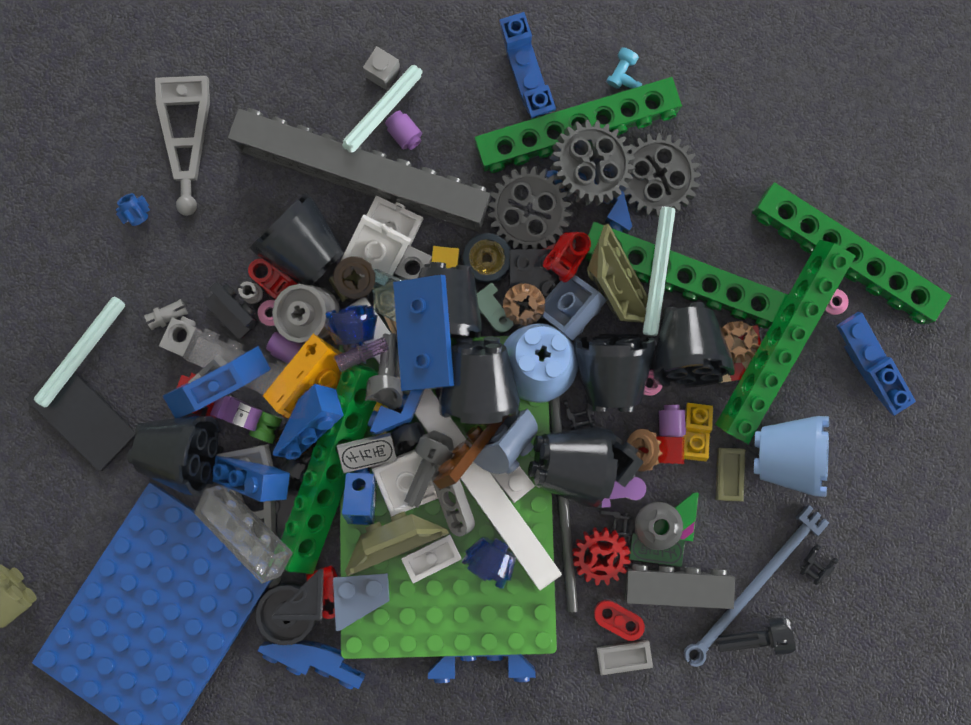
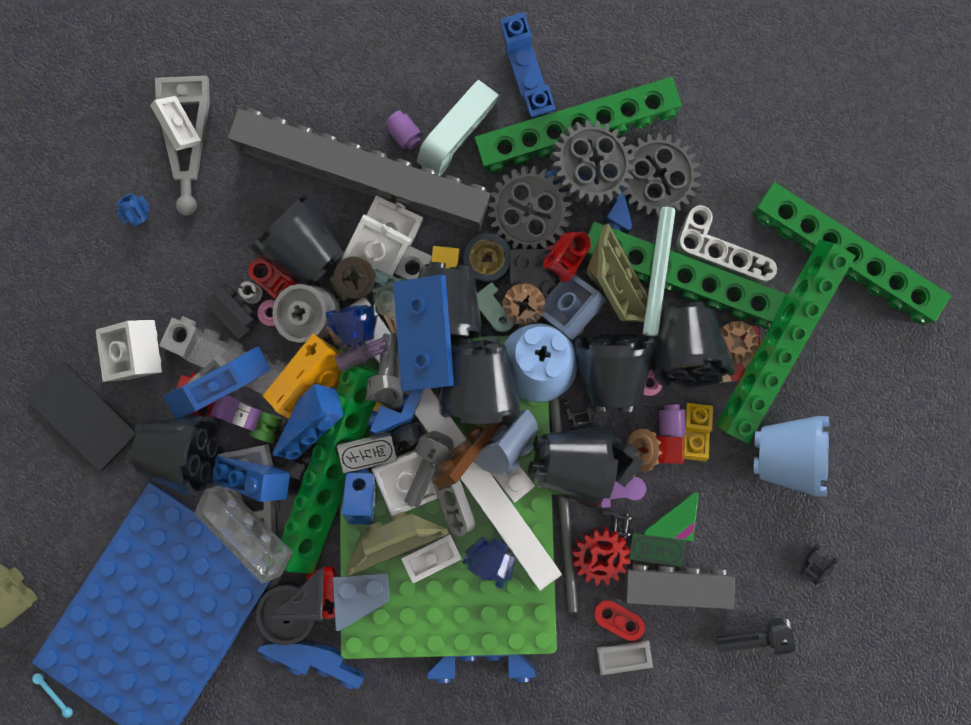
light aqua axle [34,297,125,407] -> none
light grey pin [144,299,188,330] -> none
medium lavender brick [266,331,304,364] -> none
light aqua axle [342,65,422,153] -> none
light grey brick [363,46,401,90] -> none
medium azure piece [606,47,642,89] -> none
dark grey piece [634,502,683,550] -> none
sand blue hinge [683,504,829,667] -> none
olive tile [715,448,745,502] -> none
bright pink plate [825,289,848,315] -> none
blue slope [836,312,916,416] -> none
none -> medium azure hinge [32,673,73,718]
none -> white brick [96,320,162,382]
none -> white plate [150,96,201,150]
none -> light aqua beam [417,80,500,176]
none -> white beam [676,205,777,284]

